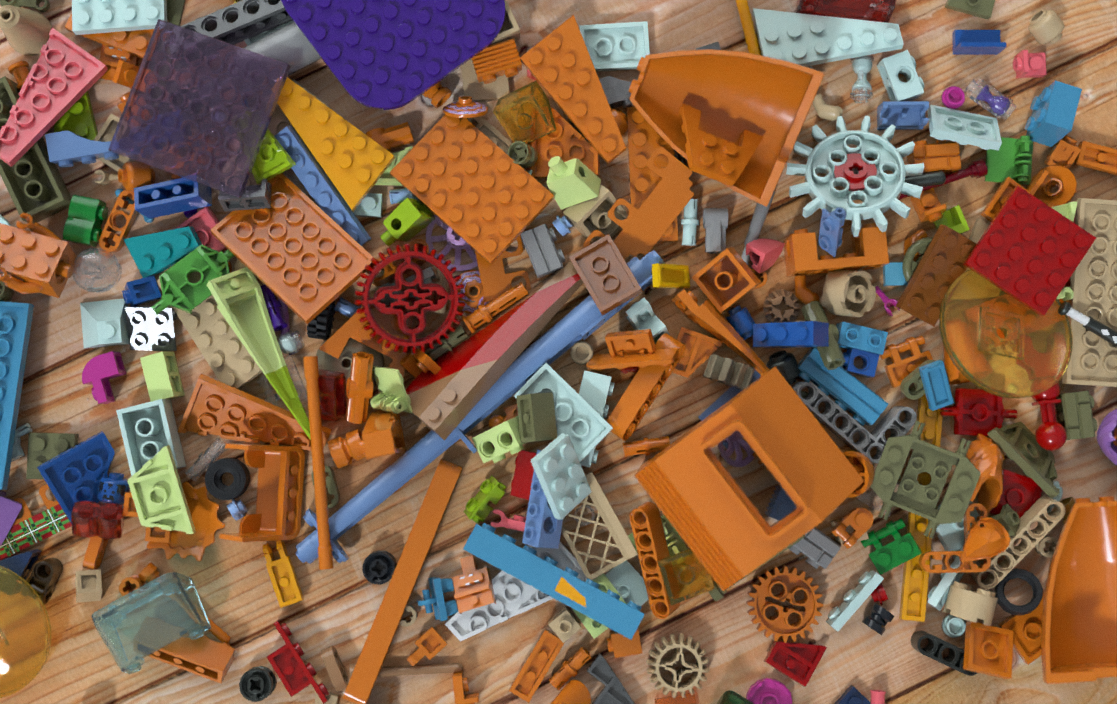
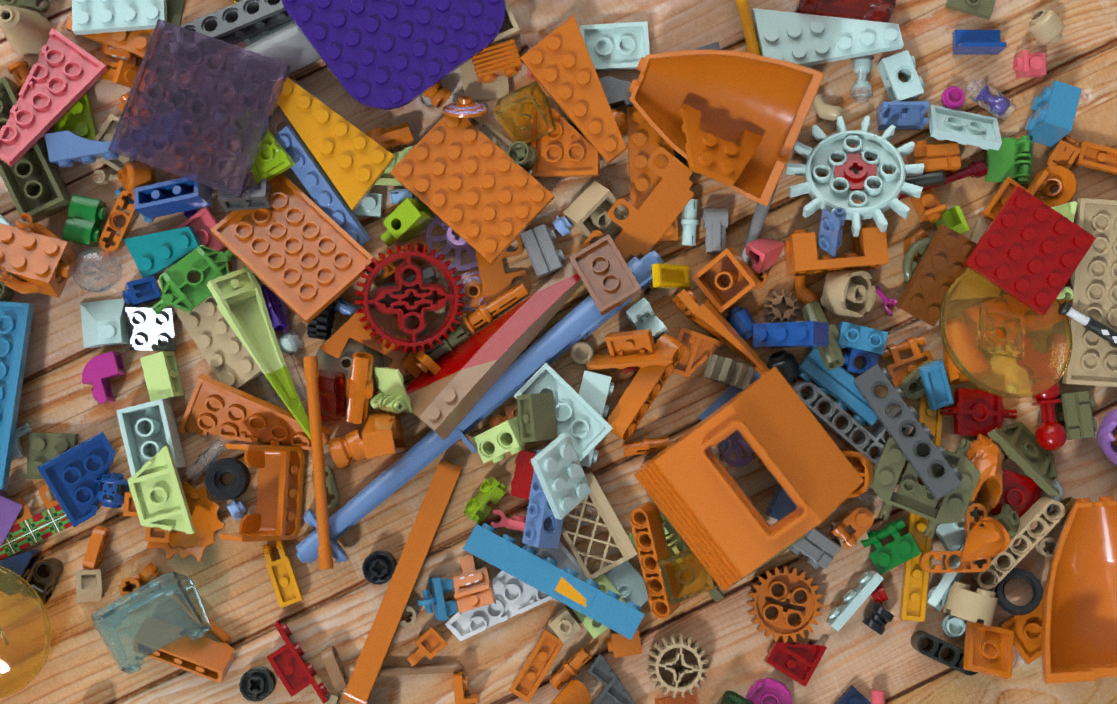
clear red brick [71,501,124,539] -> none
yellowish green torso [547,156,601,210] -> none
medium azure tile [883,262,908,286] -> none
none -> dark grey brick [853,364,963,501]

